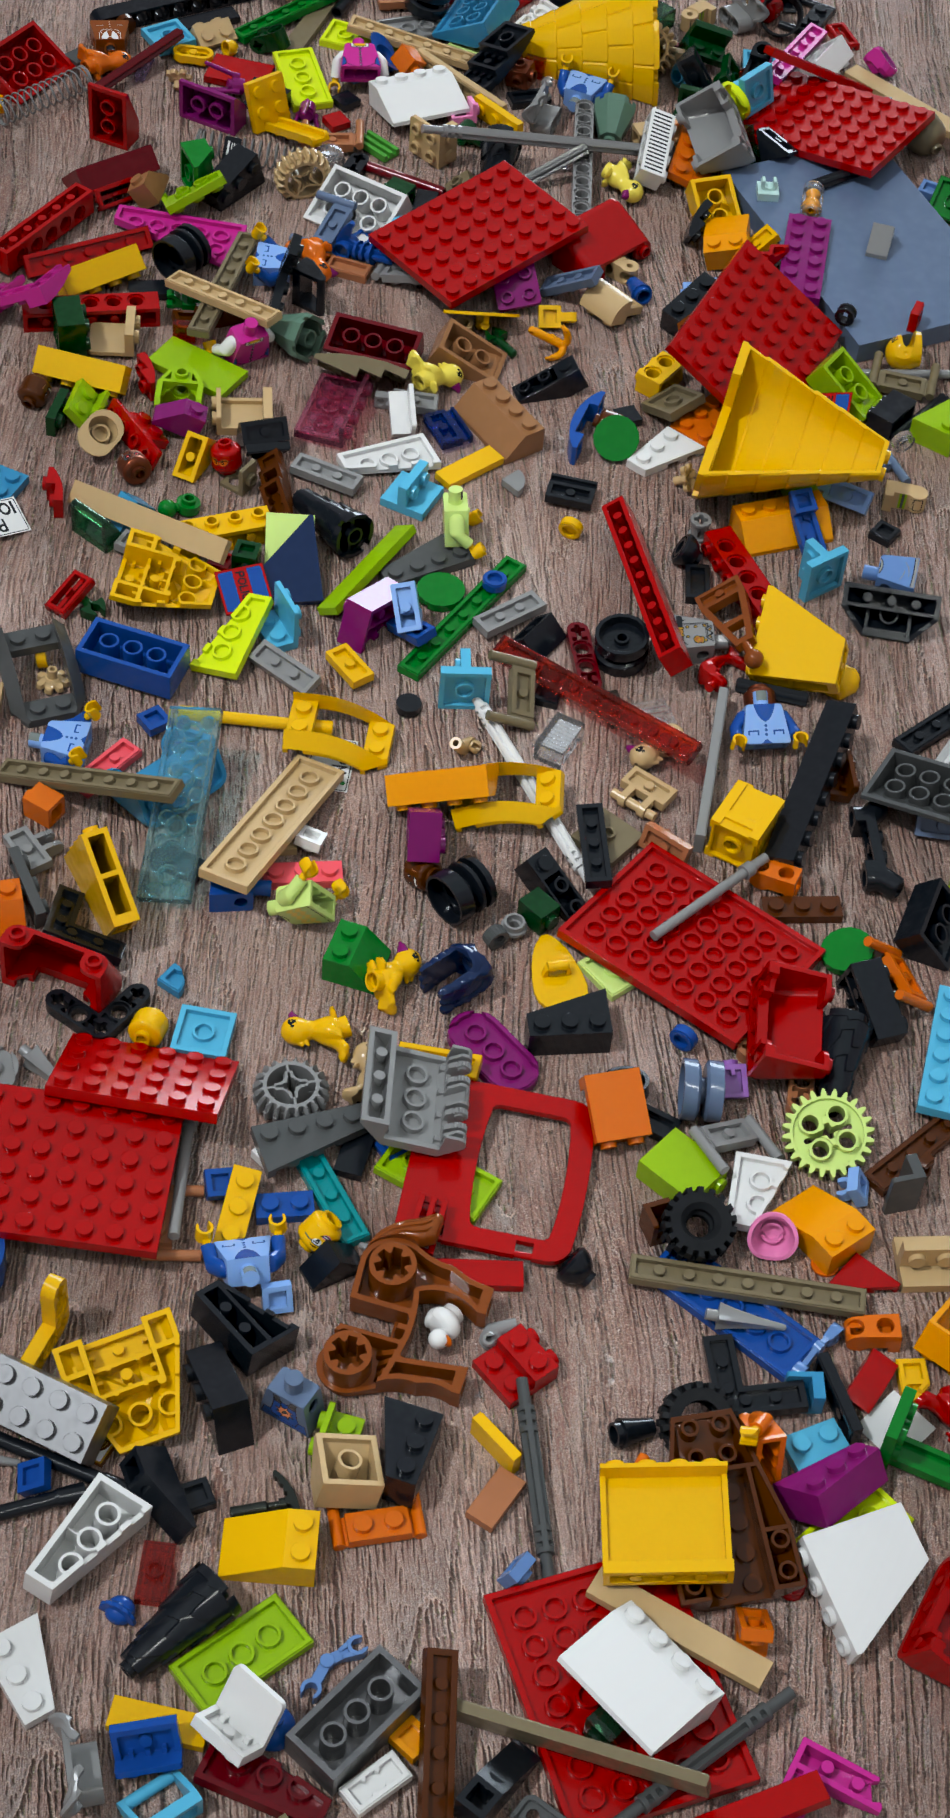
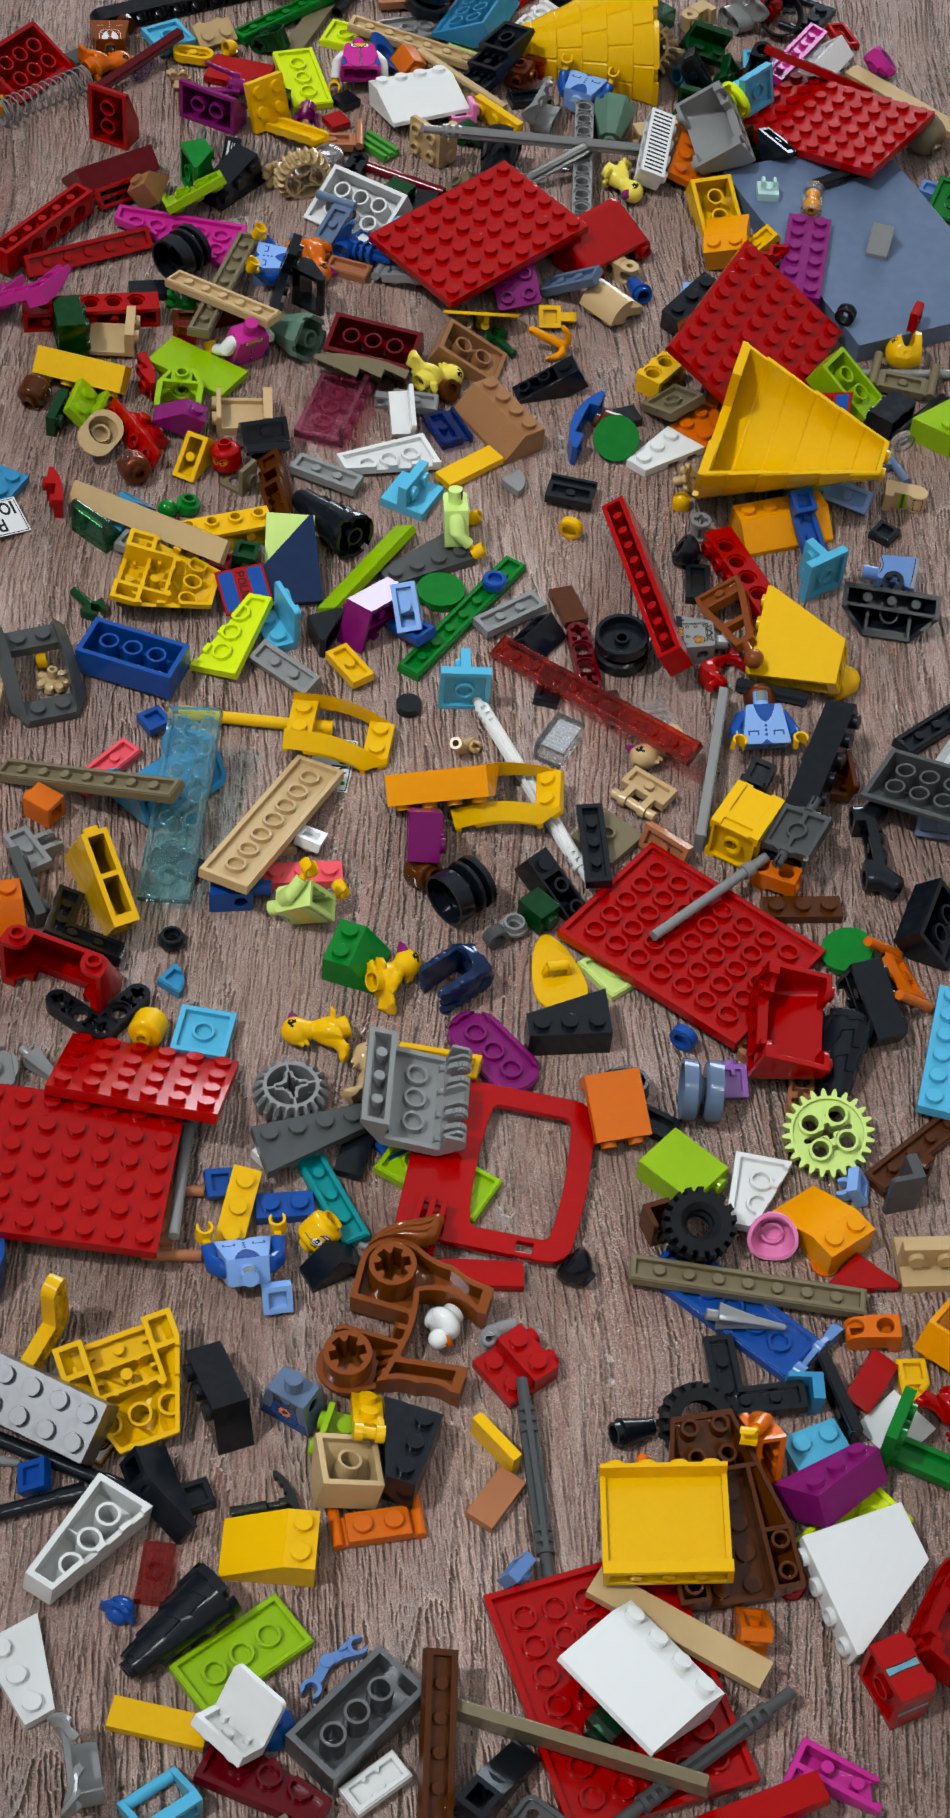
torso [28,700,102,767] -> none
red tile [44,569,96,620] -> none
yellow brick [58,243,147,296] -> none
blue bracket [109,1714,183,1779] -> none
black tile [177,6,240,32] -> none
black wedge [191,1280,300,1377] -> none
light orange plate [388,1715,420,1765] -> none
dark tan plate [485,650,537,731] -> none
black slope [683,198,713,246] -> none
light grey plate [688,1114,784,1175] -> none
none -> black plate [158,926,186,952]
none -> tan plant [262,161,278,190]
none -> black slope [307,607,344,658]
none -> yellow plate [350,1391,386,1444]
none -> reddish brown tile [438,379,460,402]
none -> reddish brown tile [548,585,589,629]
none -> yellow hinge [672,491,691,512]
none -> black bracket [740,756,778,793]
none -> dark grey plate [761,796,833,869]
none -> red container [858,1631,937,1730]
none -> black bush [882,571,904,590]

